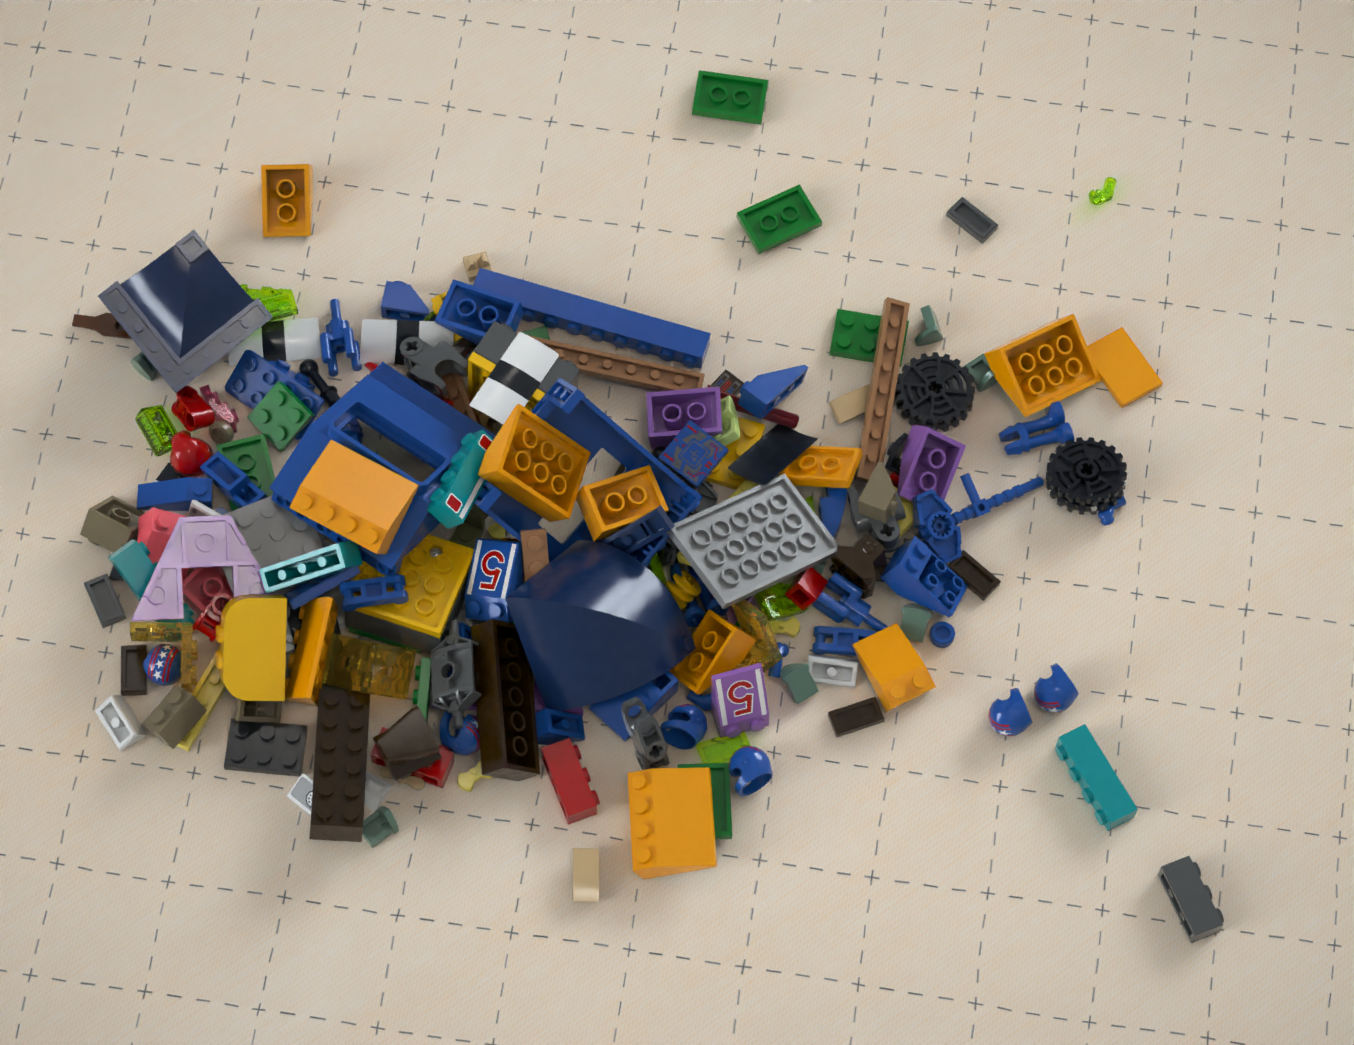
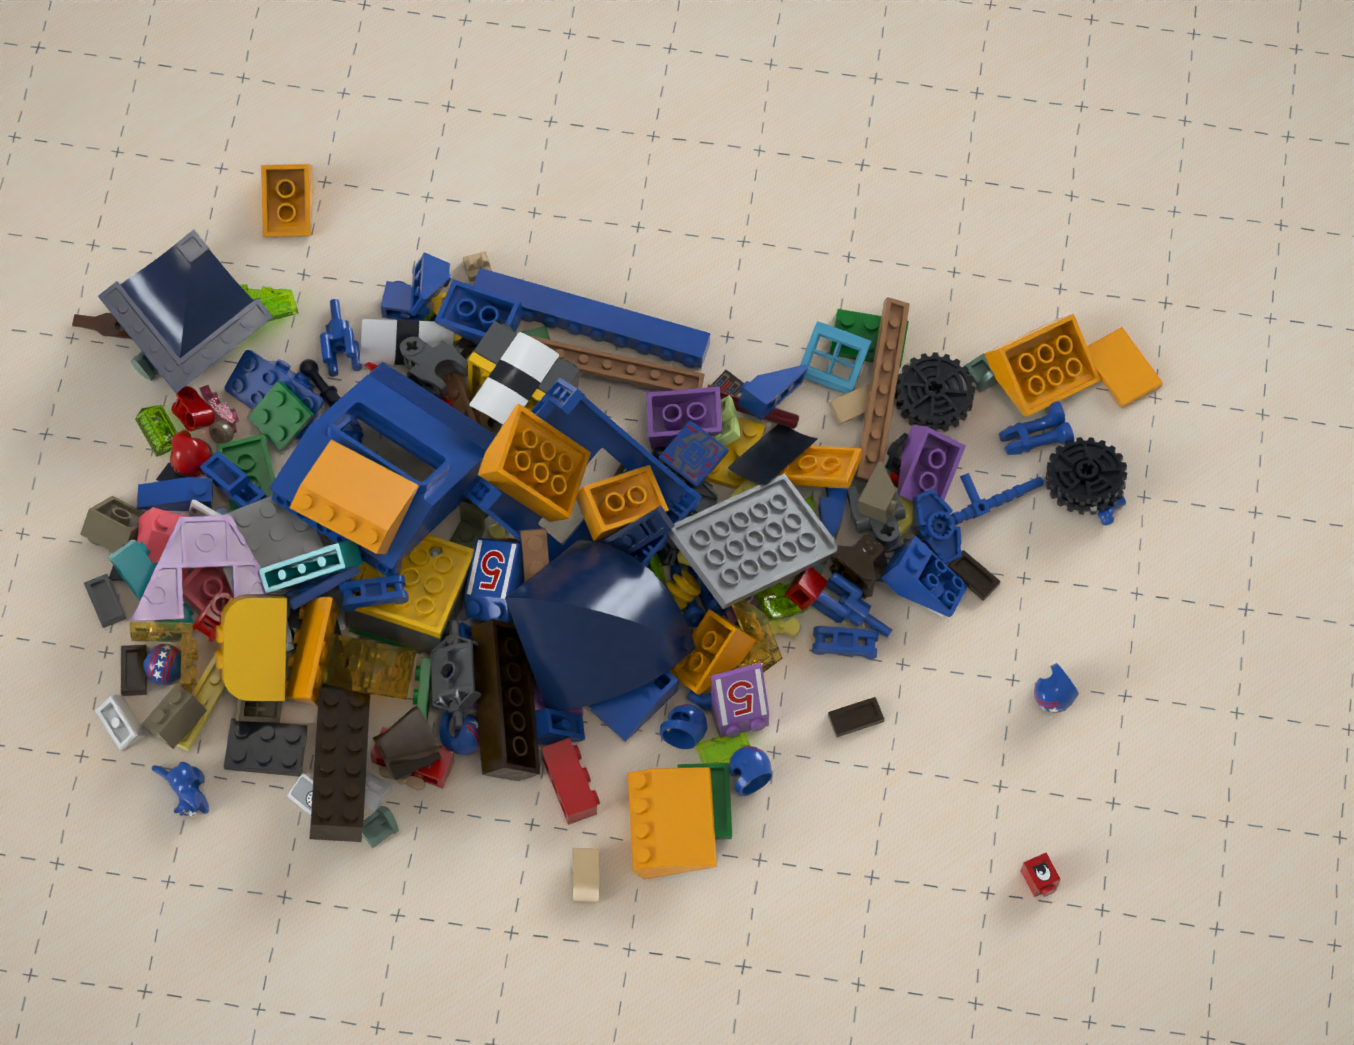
white sticker [228,317,321,366] -> none
teal brick [427,429,494,529] -> none
light yellow piece [457,760,492,792] -> none
dark grey piece [621,697,670,770] -> none
green plate [692,70,768,125] -> none
green plate [736,184,822,254] -> none
blue arm [768,642,789,678] -> none
sand green tile [780,663,819,704] -> none
white slope [807,654,859,687] -> none
light orange slope [852,623,936,712] -> none
sand green tile [900,603,932,643] -> none
sand green tile [915,305,944,346] -> none
blue tile [929,621,955,648] -> none
dark grey tile [946,197,998,244] -> none
blue helmet [988,688,1033,736] -> none
teal brick [1055,724,1138,831] -> none
clear neon green arm [1089,177,1117,205] -> none
dark grey brick [1158,856,1224,943] -> none
none -> blue animal [152,762,209,816]
none -> blue slope [410,252,452,316]
none -> medium azure piece [800,321,872,394]
none -> red brick [1020,852,1061,897]

